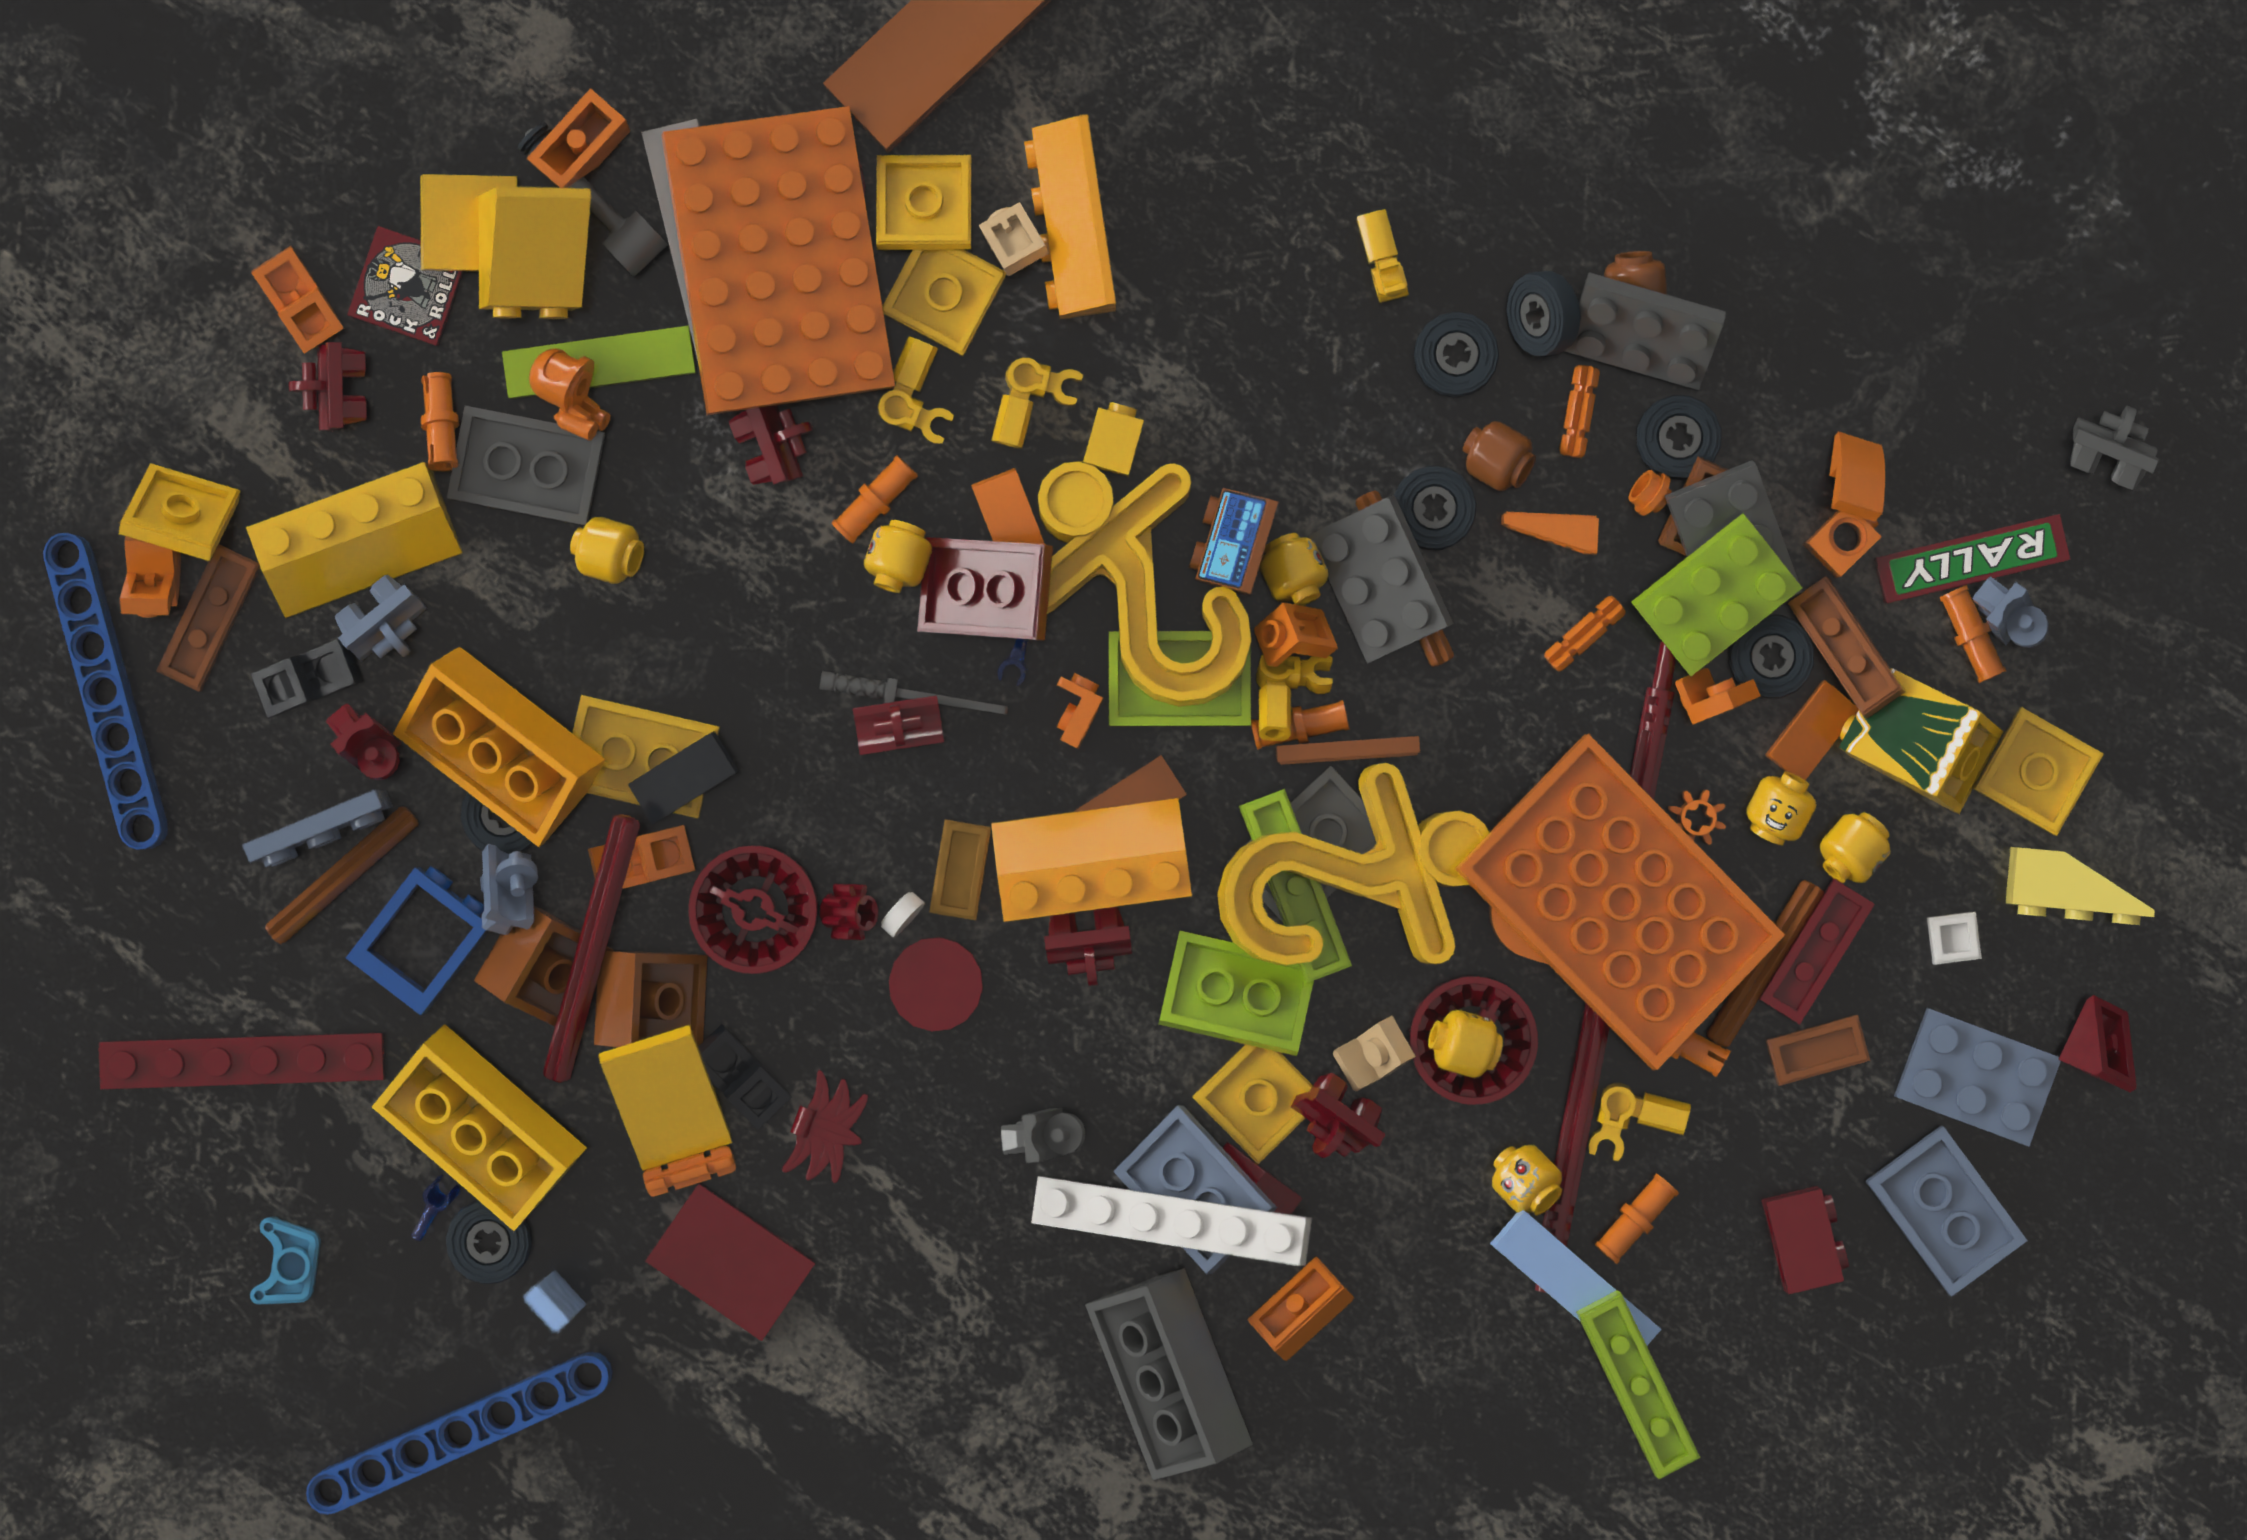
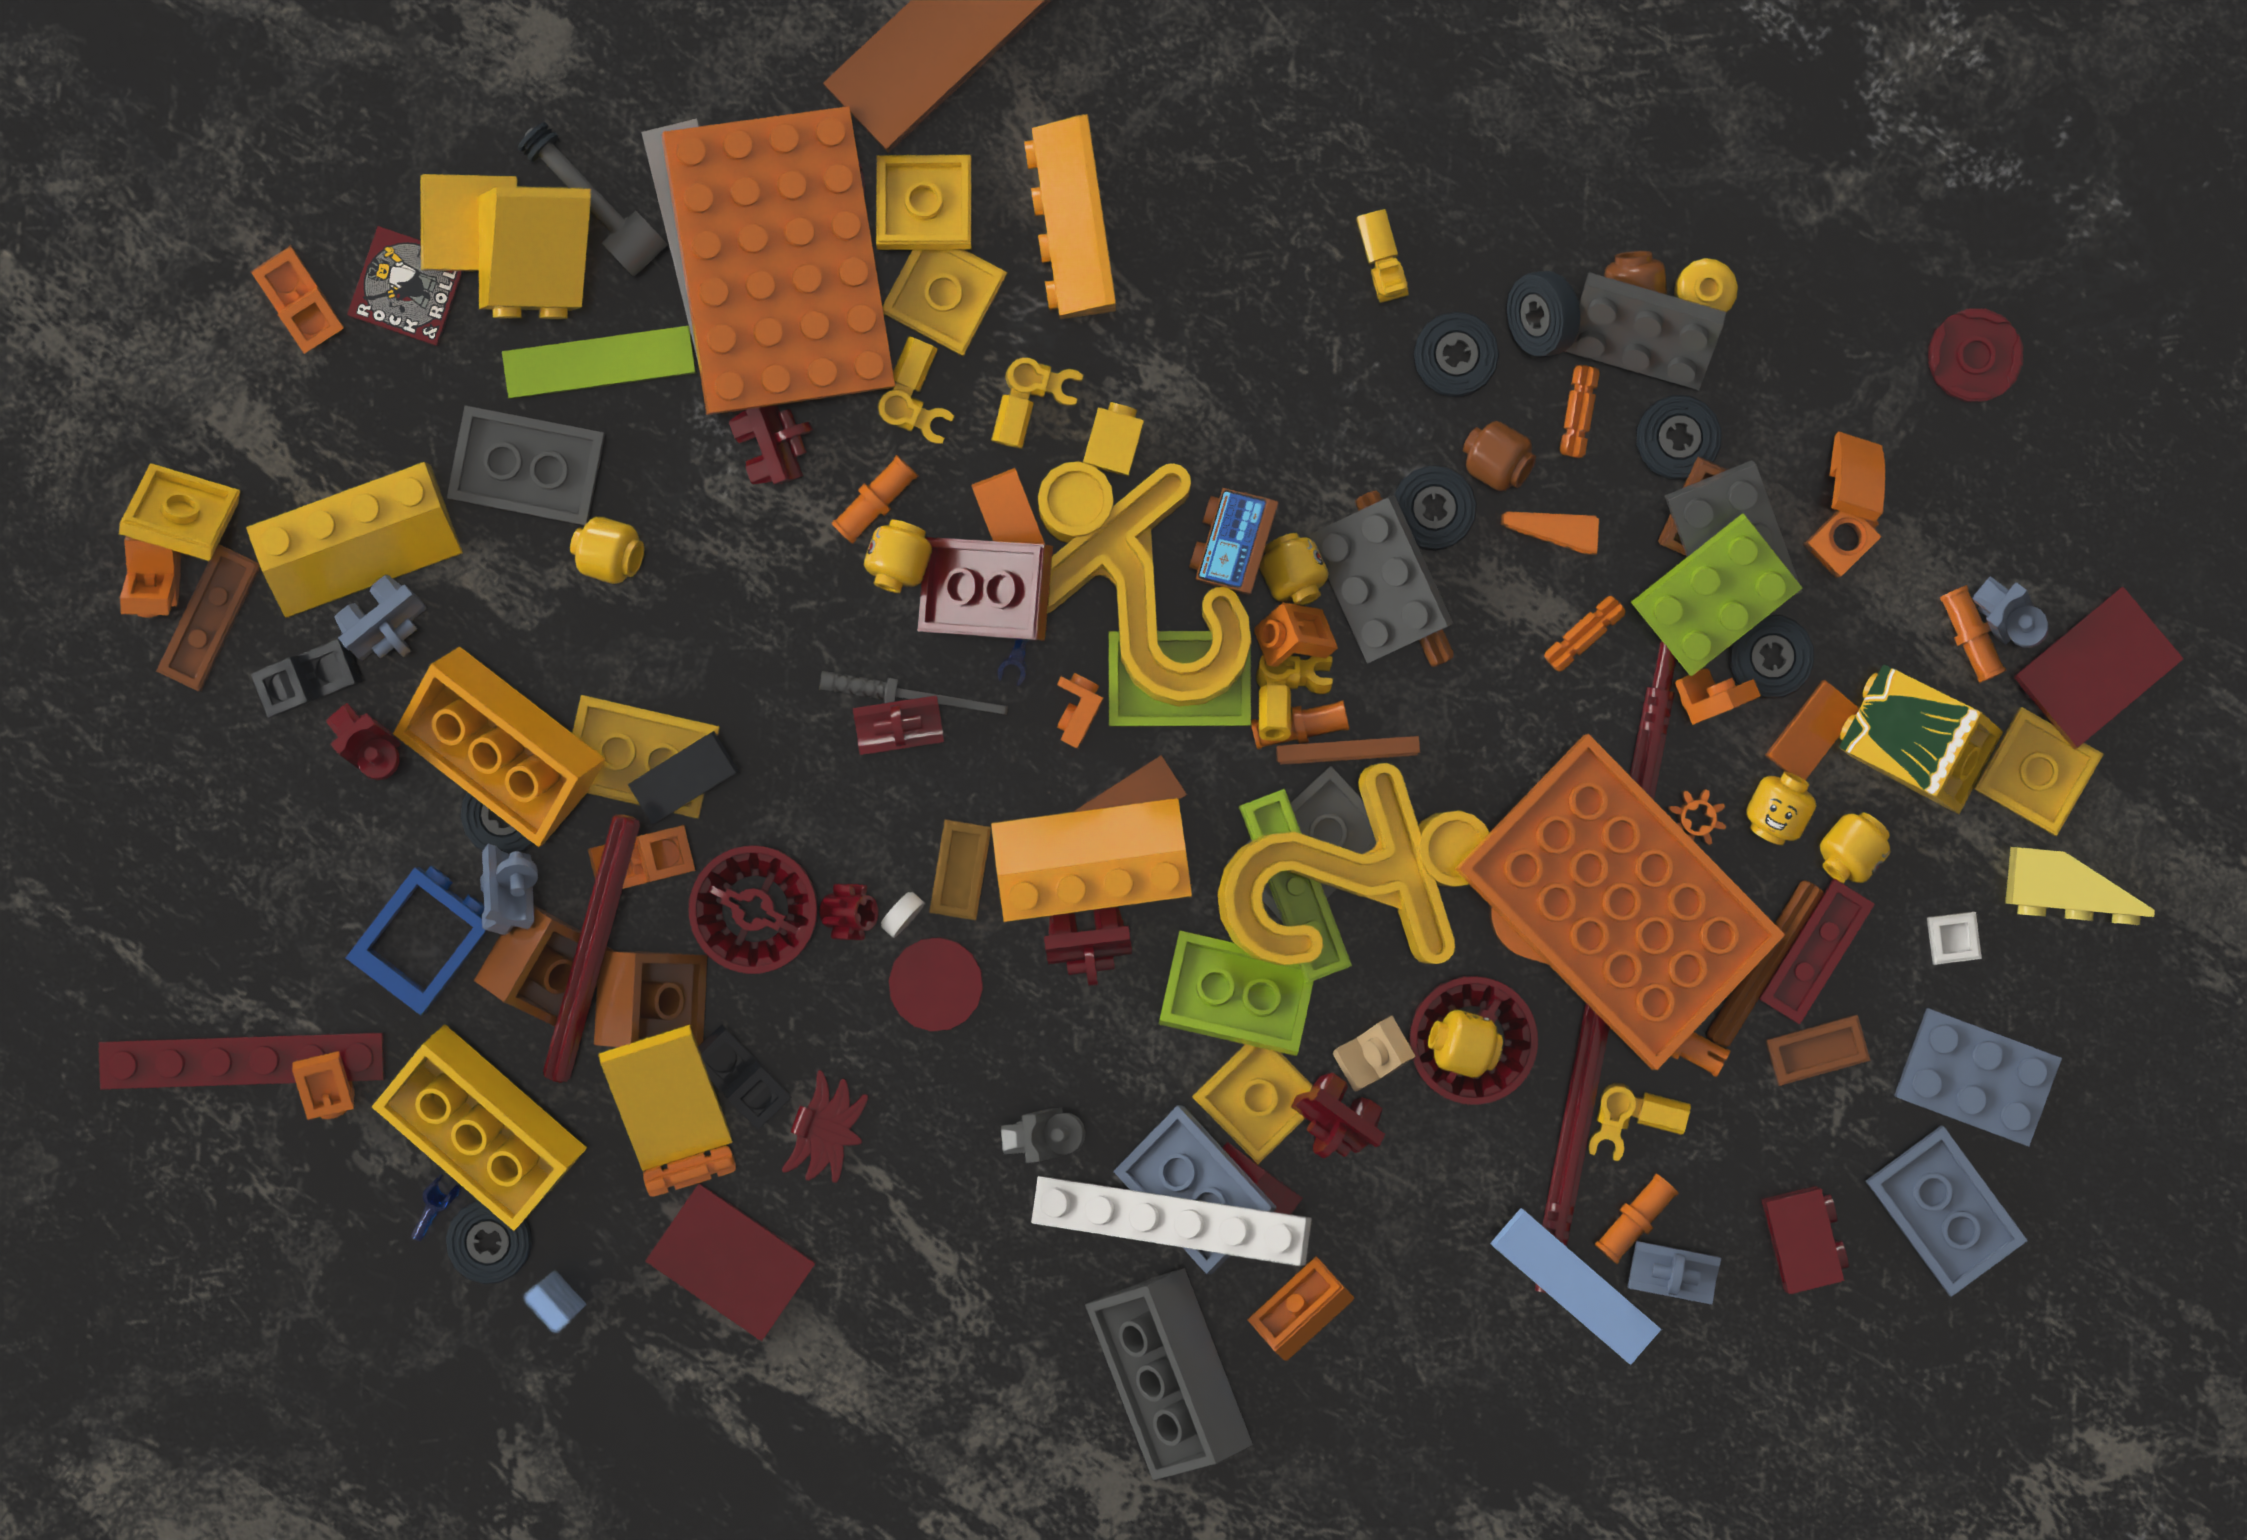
blue beam [43,533,168,850] -> none
sand blue plate [242,790,393,867] -> none
dark azure piece [250,1217,321,1305] -> none
dark orange axle [265,806,419,944] -> none
dark red hips [289,342,367,431] -> none
blue beam [306,1351,613,1515] -> none
orange pin [421,372,459,471] -> none
orange slope [527,88,630,188] -> none
orange piece [529,349,611,441] -> none
tan bracket [979,202,1049,276] -> none
yellow head [1492,1145,1562,1215] -> none
lime tile [1576,1290,1700,1479] -> none
orange plate [1628,470,1672,516] -> none
dark orange tile [1788,576,1906,719] -> none
tile [1874,514,2071,604] -> none
dark red slope [2058,995,2137,1092] -> none
dark grey hips [2070,405,2159,490] -> none
none -> orange bracket [292,1051,355,1120]
none -> sand blue hips [1627,1241,1721,1305]
none -> yellow head [1674,258,1738,312]
none -> dark red tile [1928,309,2023,402]
none -> dark red tile [2014,587,2183,749]

